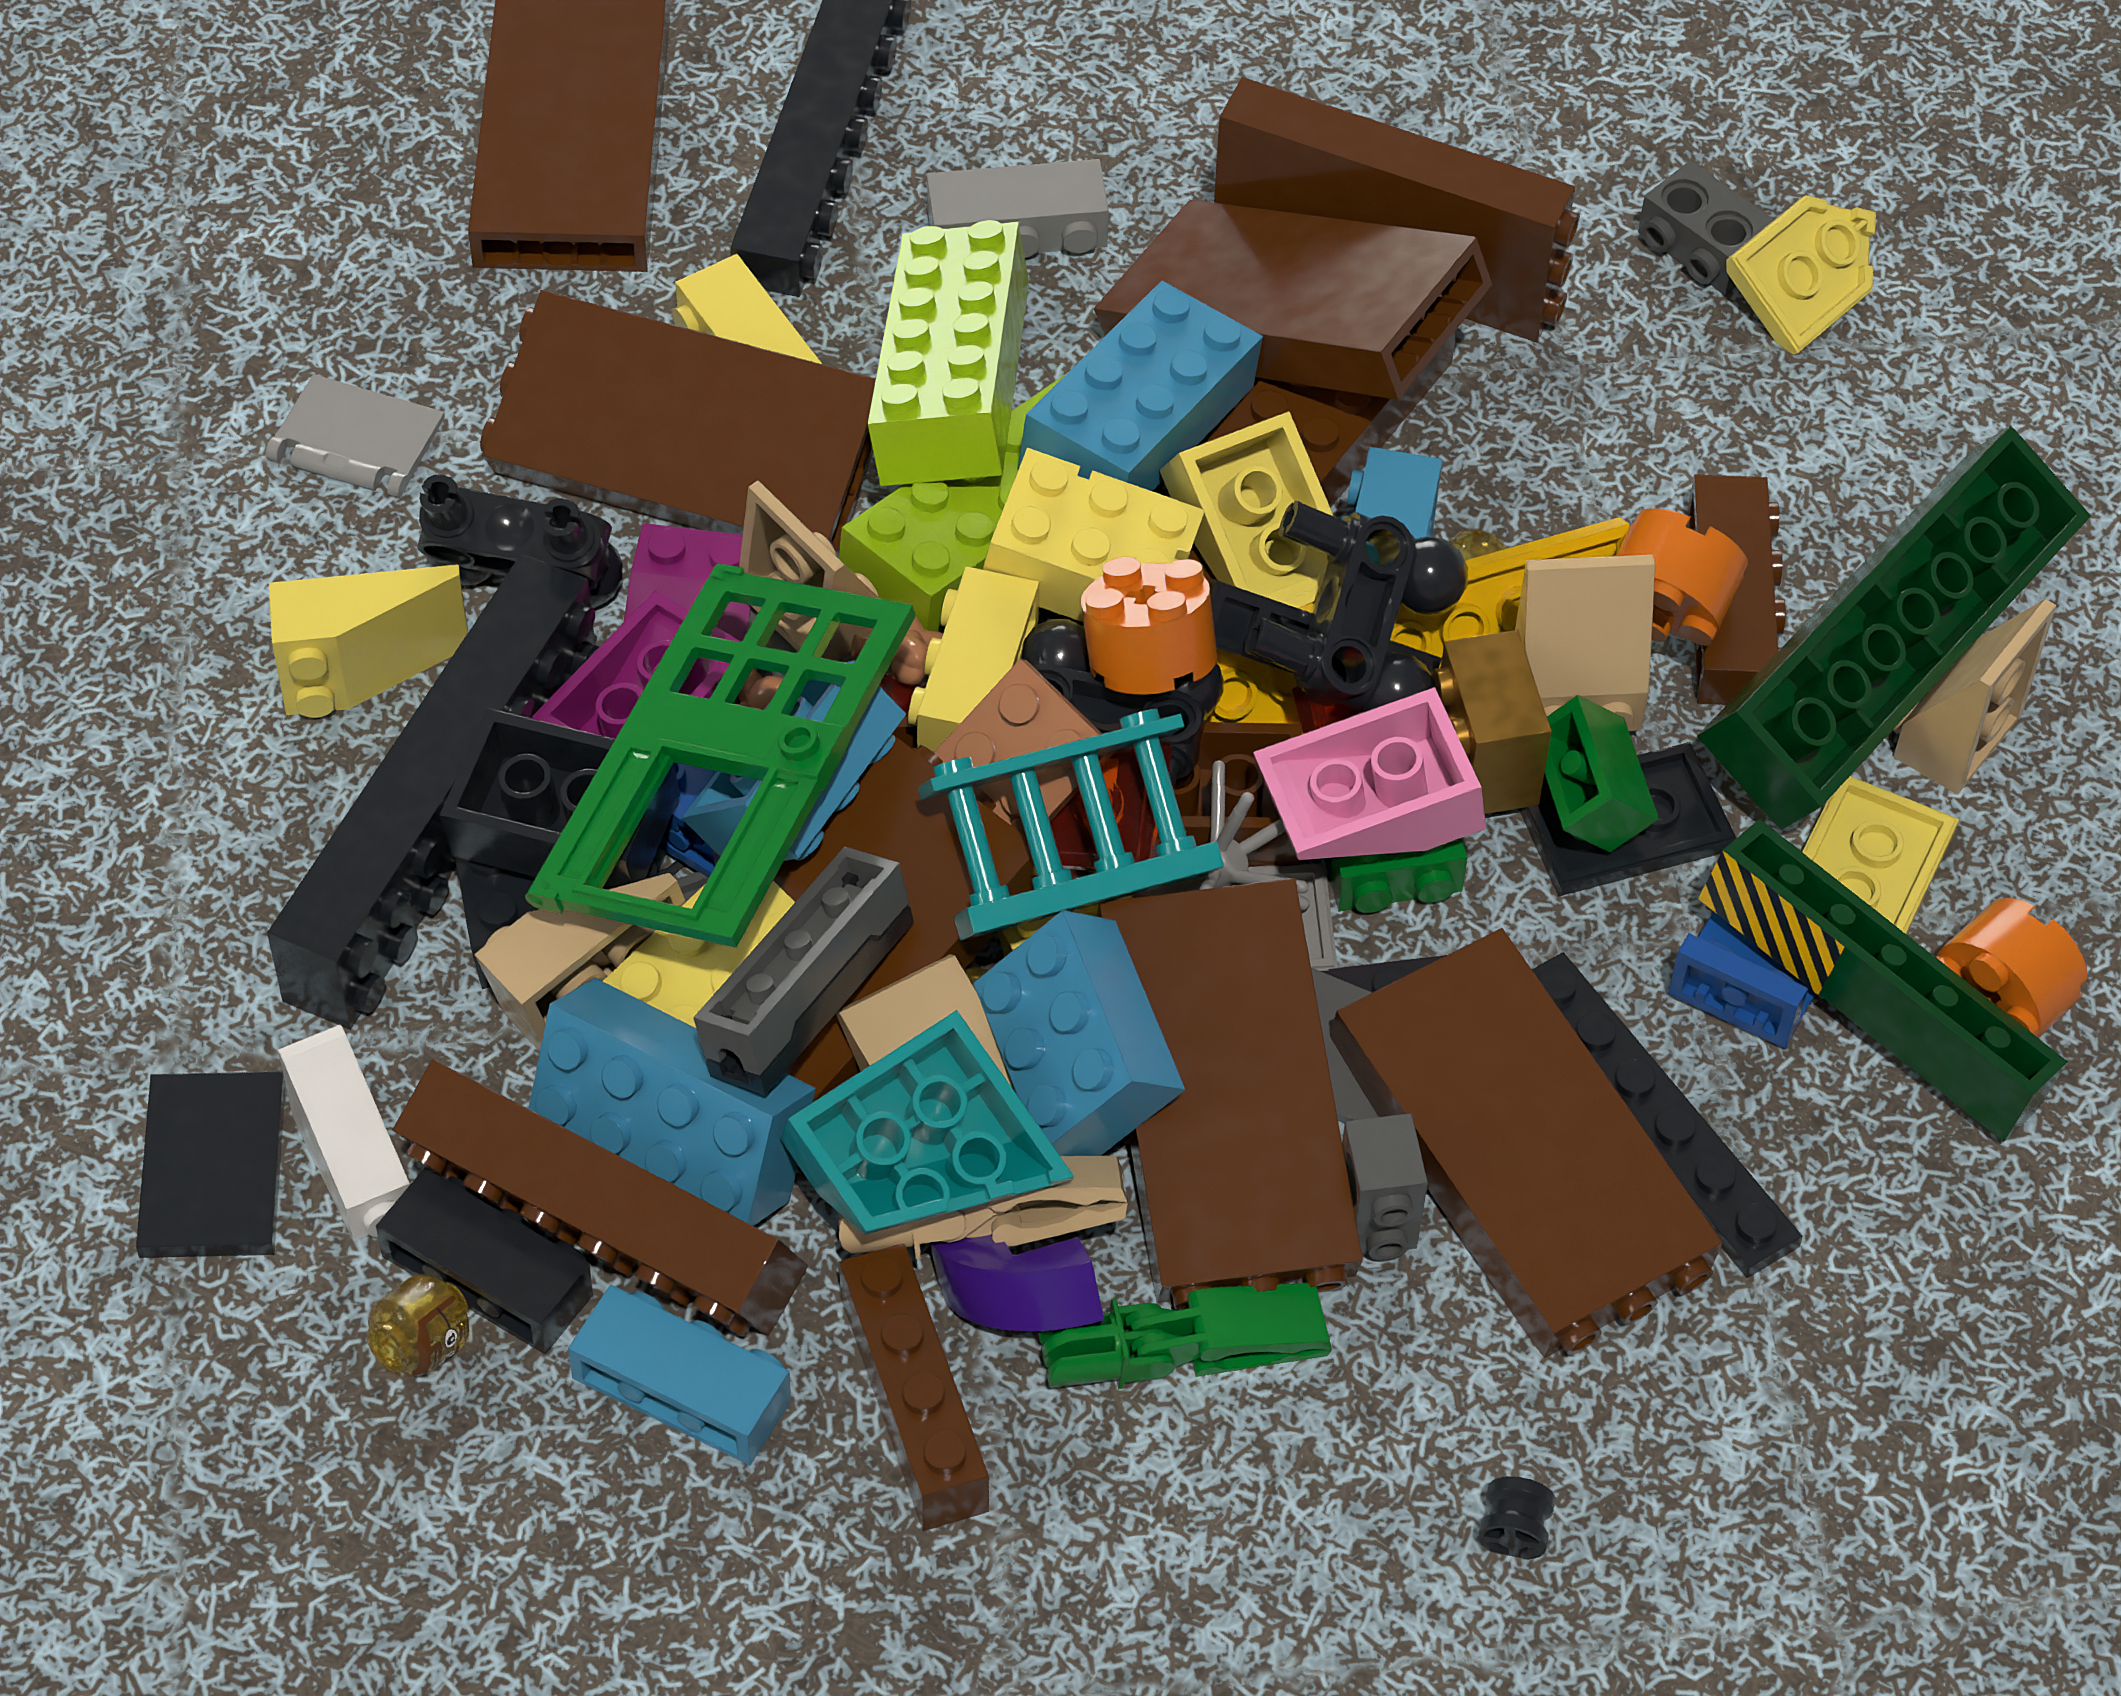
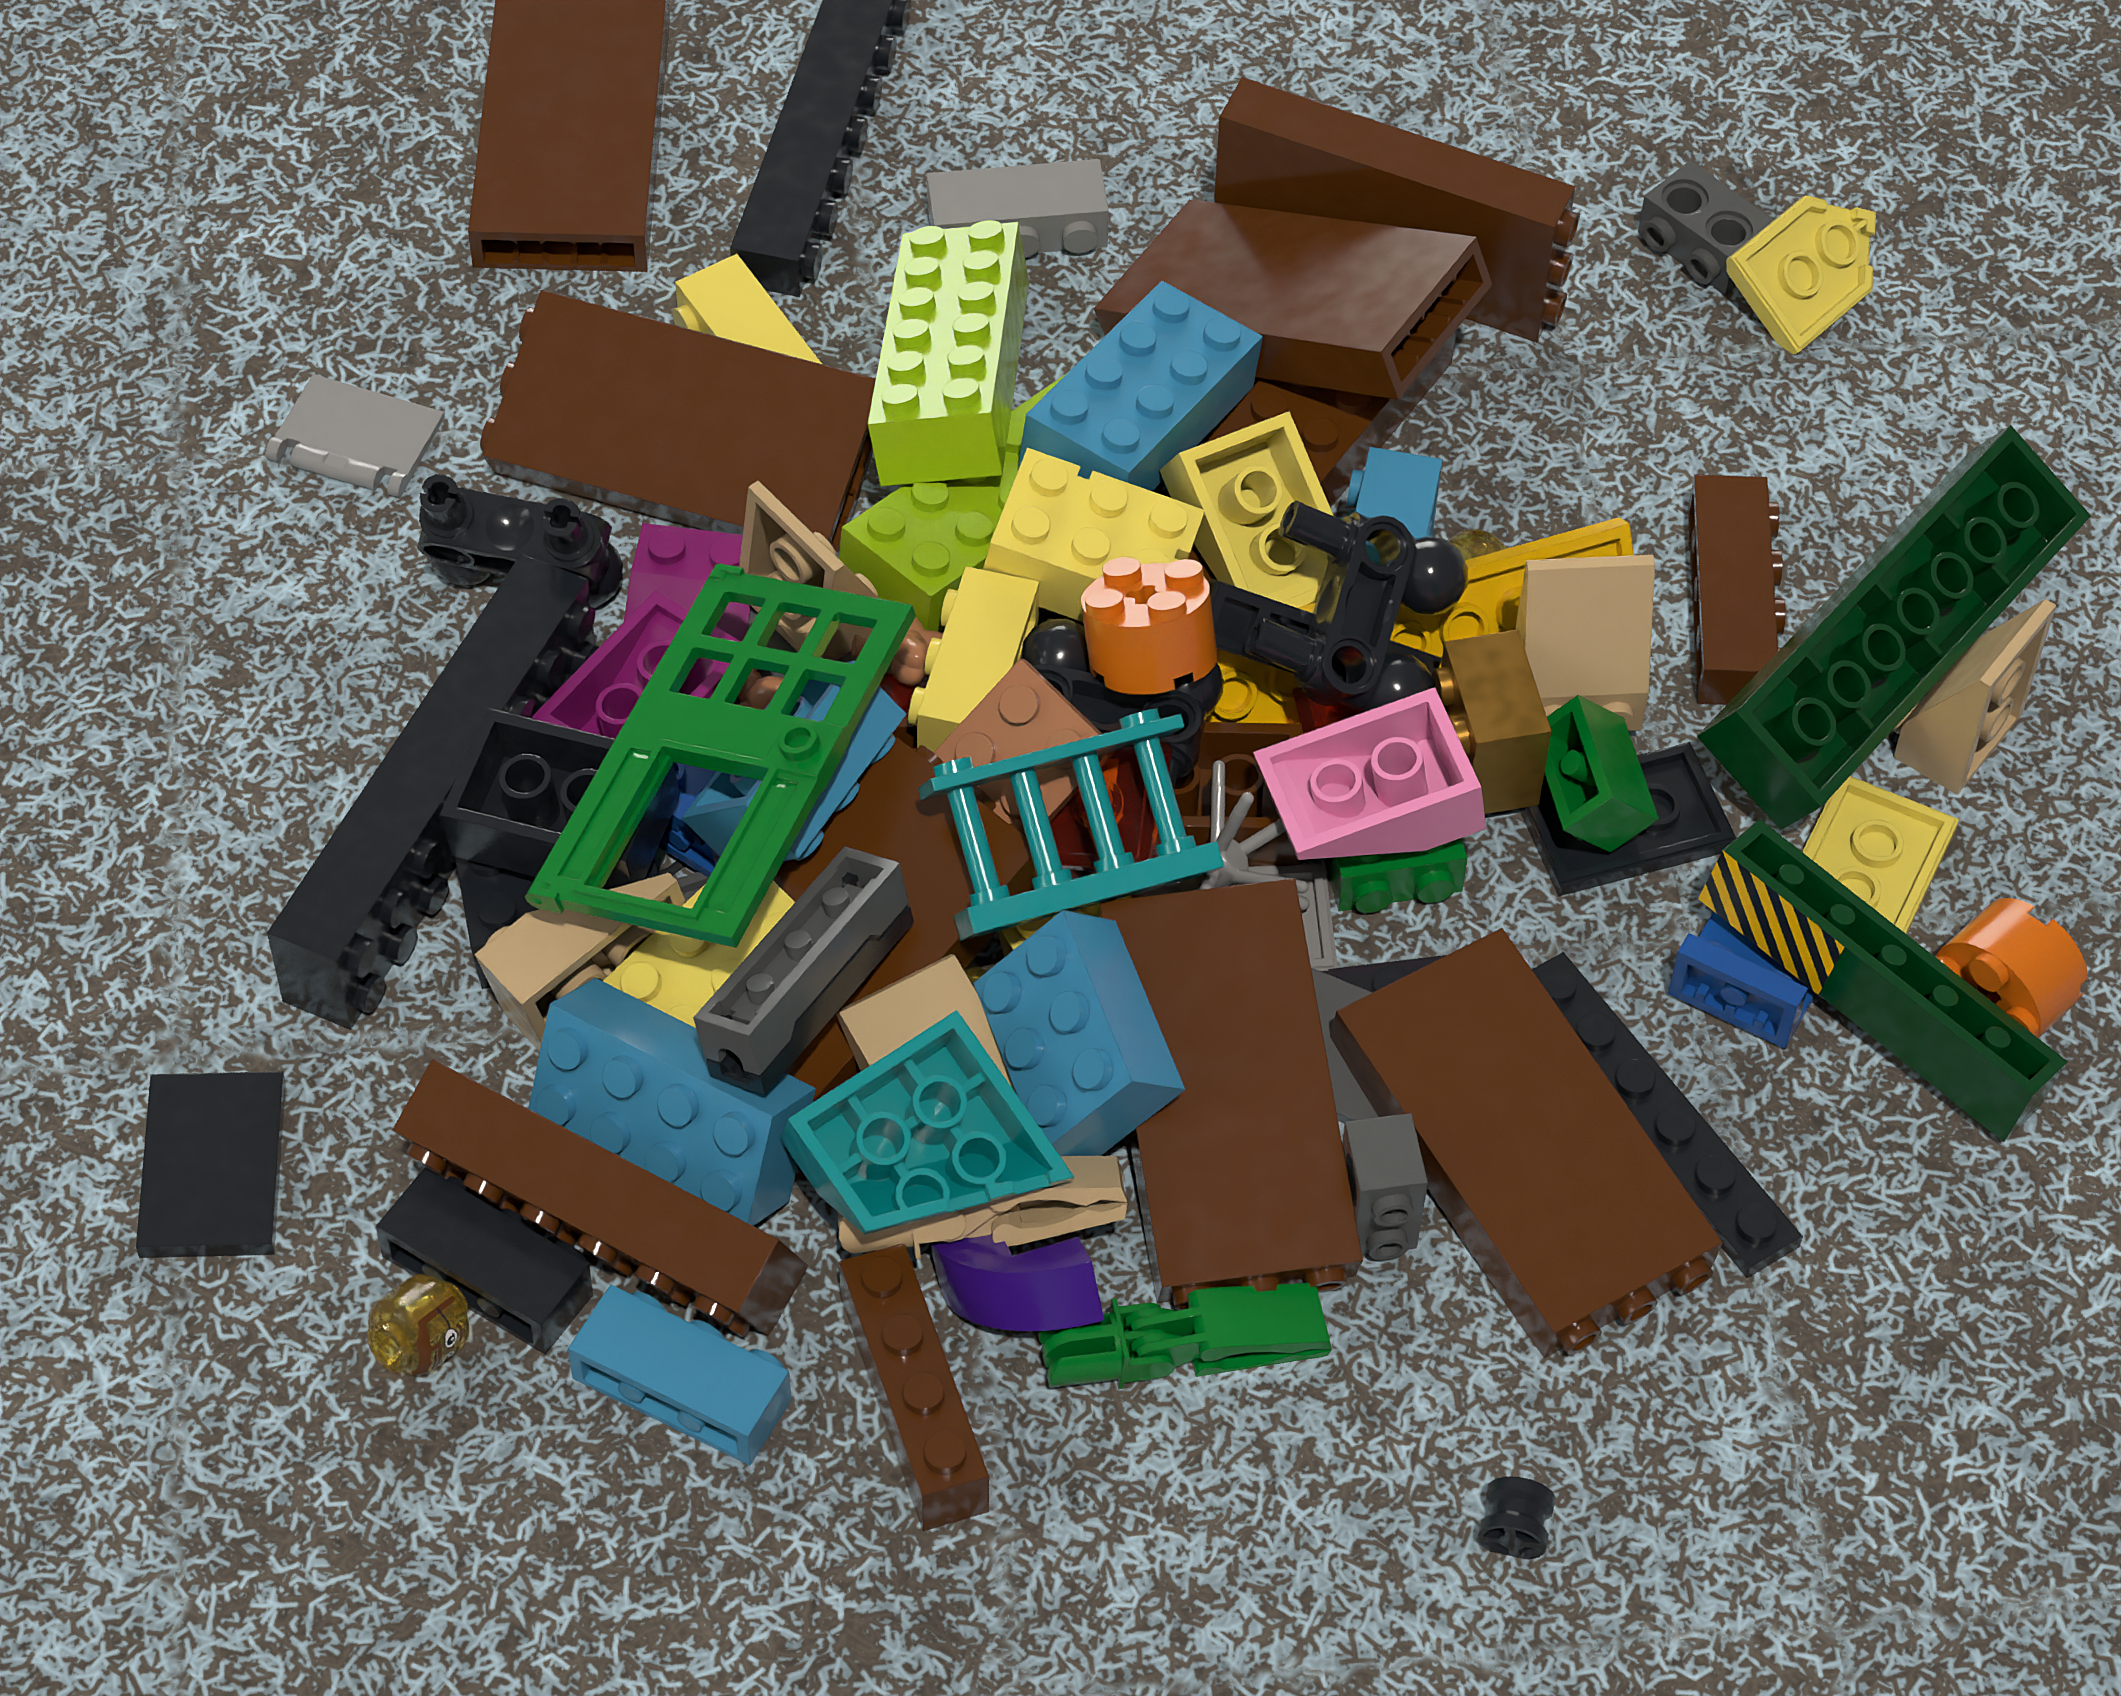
light yellow slope [269,564,468,718] -> none
white slope [278,1024,410,1241] -> none
orange brick [1615,508,1748,646] -> none

